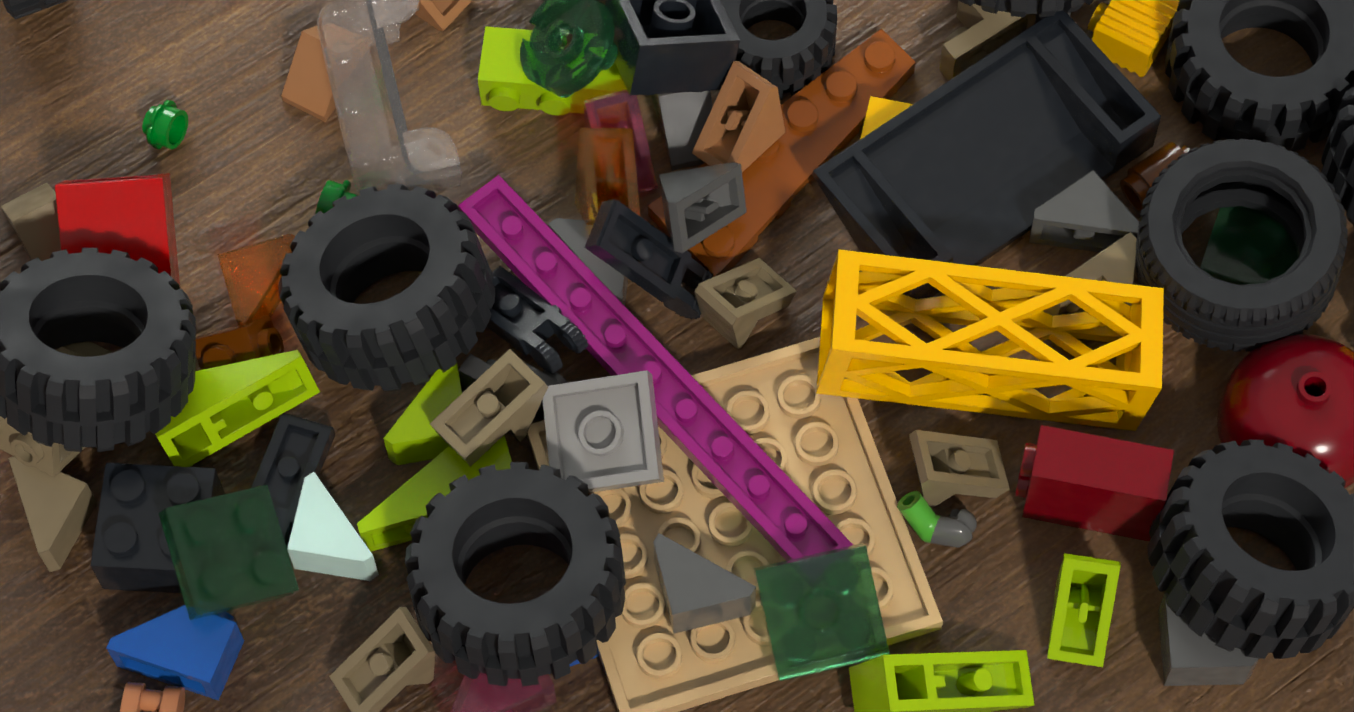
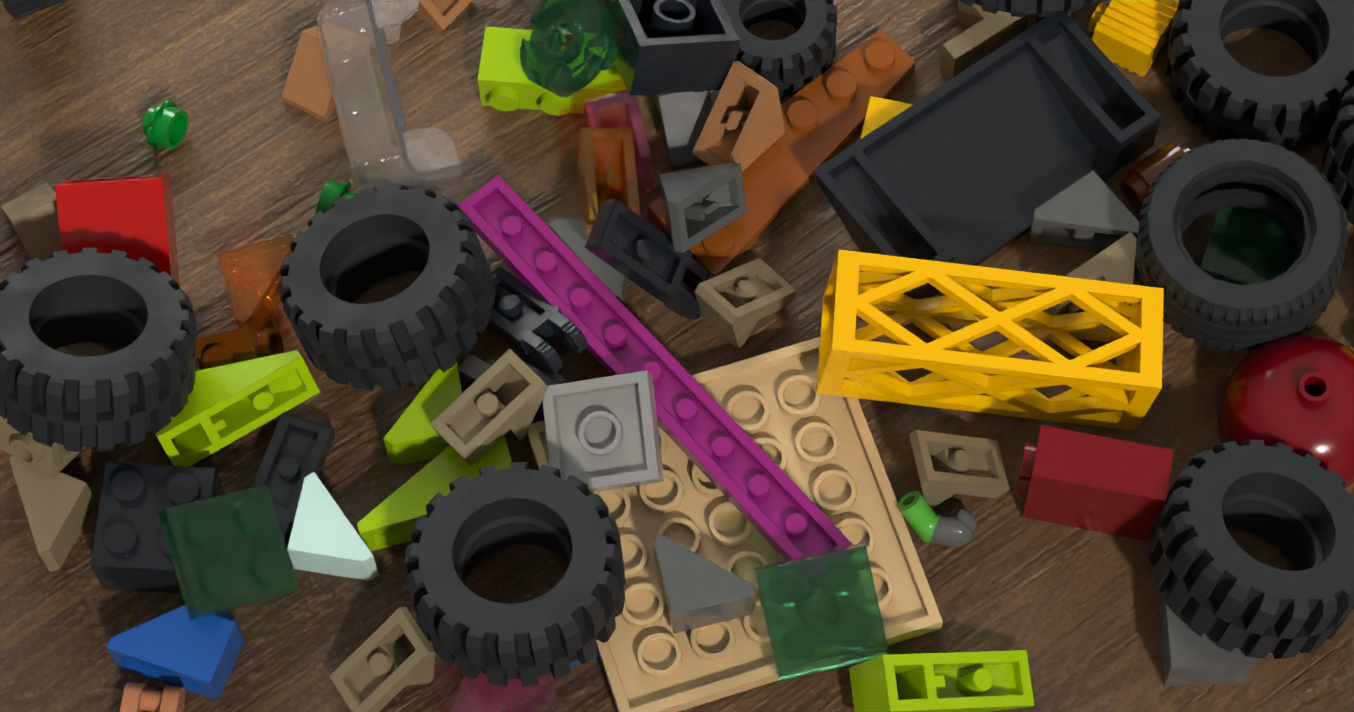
lime slope [1047,553,1121,667] -> none

